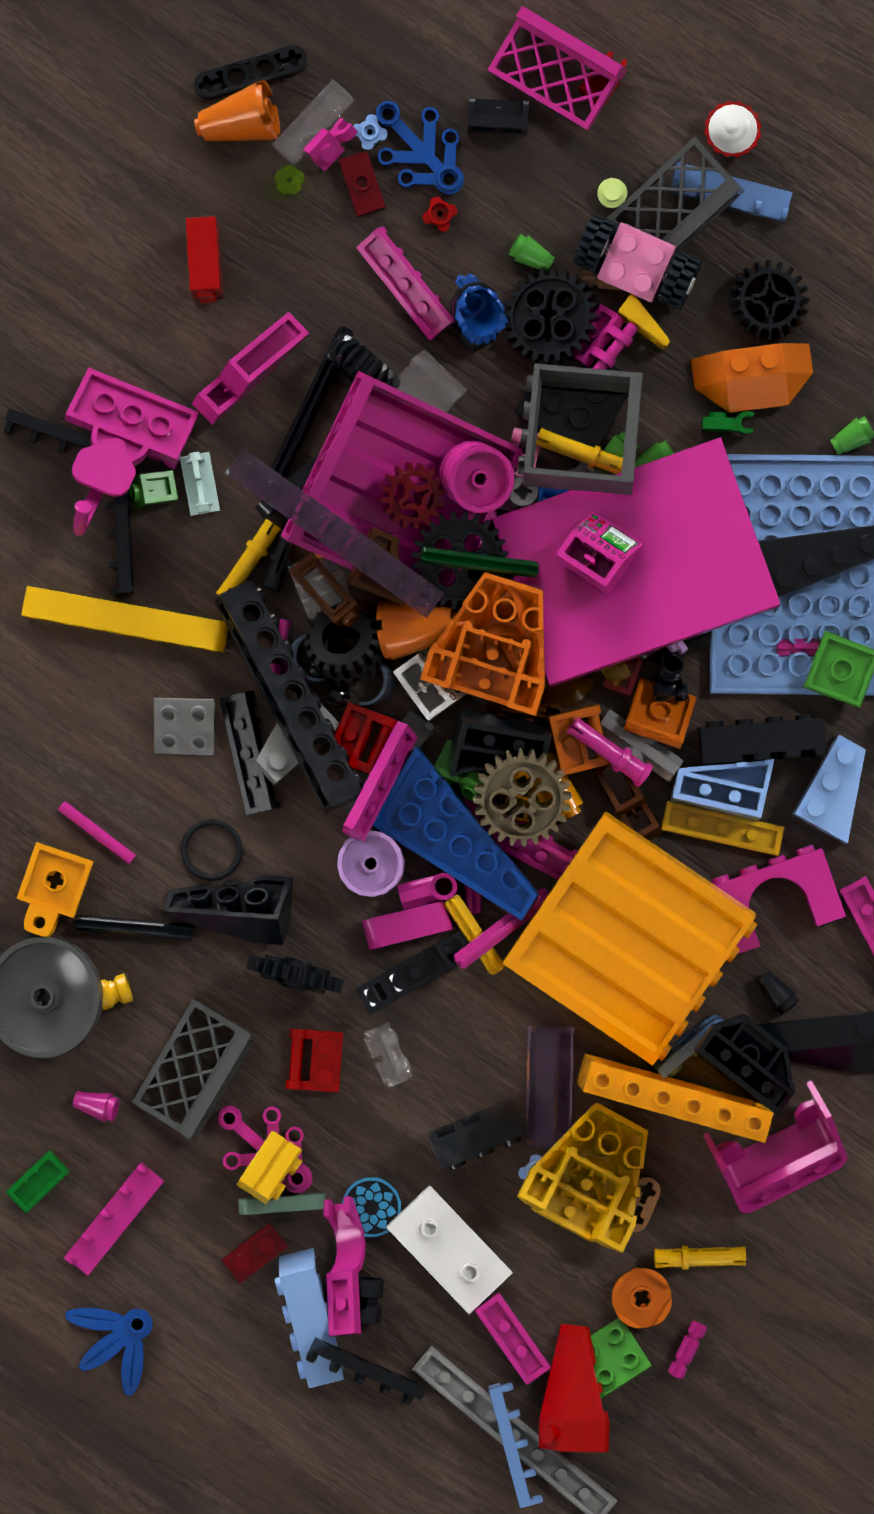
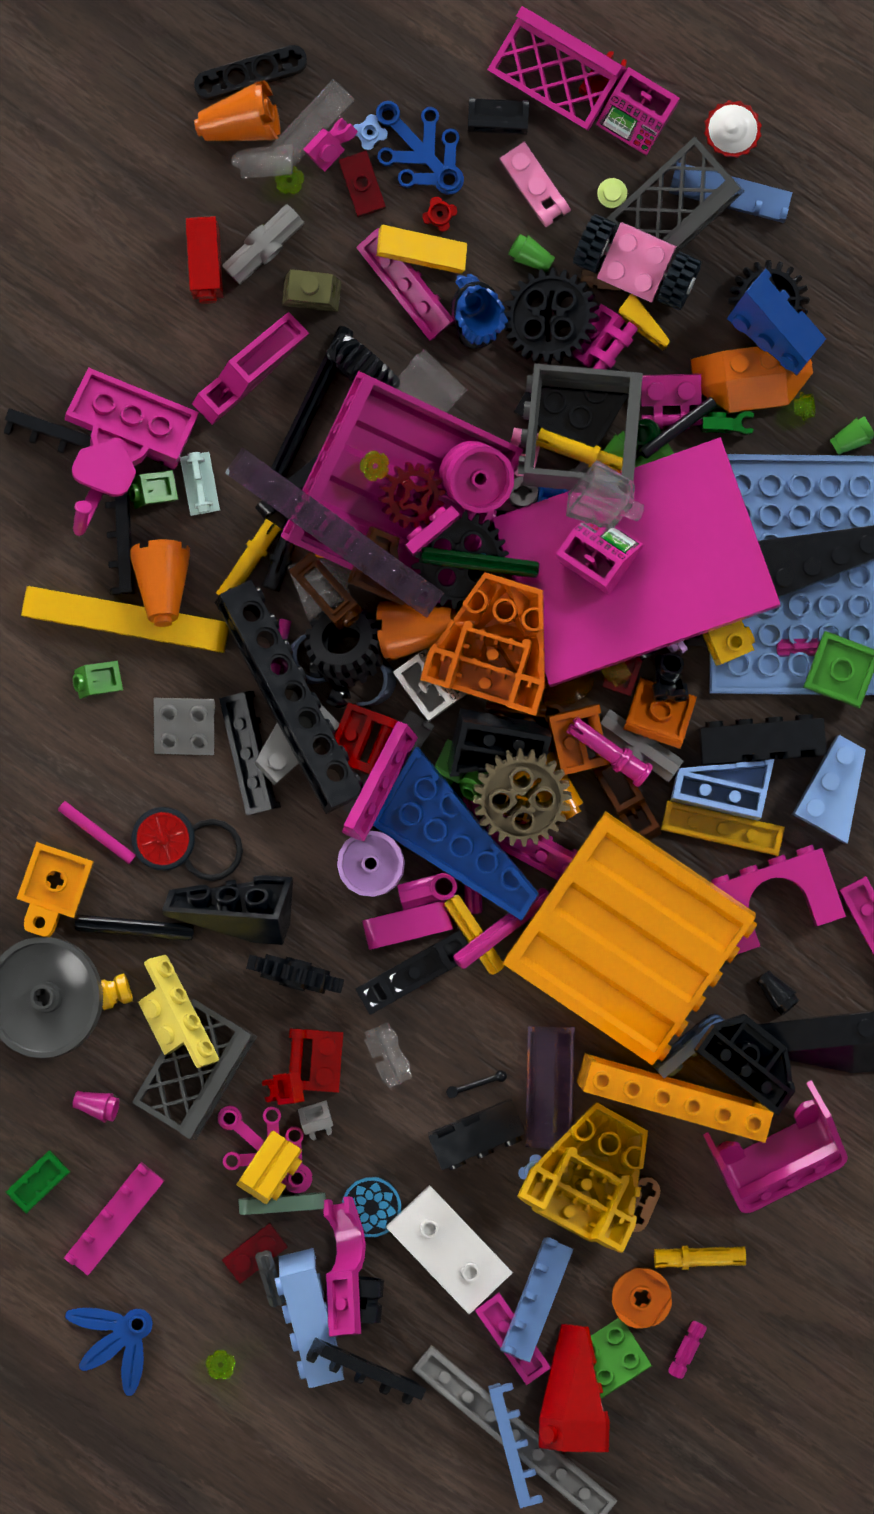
none -> bright green bracket [73,660,123,699]
none -> orange cone [130,539,190,627]
none -> red wheel [131,807,195,871]
none -> light yellow bracket [138,955,219,1068]
none -> clear neon green plate [206,1350,236,1379]
none -> light grey piece [222,204,305,285]
none -> clear hinge [232,144,294,179]
none -> dark grey axle [255,1250,285,1307]
none -> red plate [262,1071,305,1105]
none -> olive torso [282,270,342,312]
none -> light grey tile [298,1100,333,1140]
none -> clear neon green plate [360,451,389,481]
none -> yellow tile [376,225,467,274]
none -> dark pink plate [405,505,460,557]
none -> black hinge [446,1070,507,1098]
none -> bright pink plate [500,141,571,227]
none -> medium blue hinge [500,1237,573,1362]
none -> clear torso [566,460,644,529]
none -> dark pink slope [596,67,680,156]
none -> dark green plate [637,419,661,448]
none -> black piece [639,397,717,459]
none -> dark pink plate [641,374,702,429]
none -> yellow brick [702,620,755,666]
none -> blue wedge [727,268,826,375]
none -> clear neon green plate [794,392,816,421]

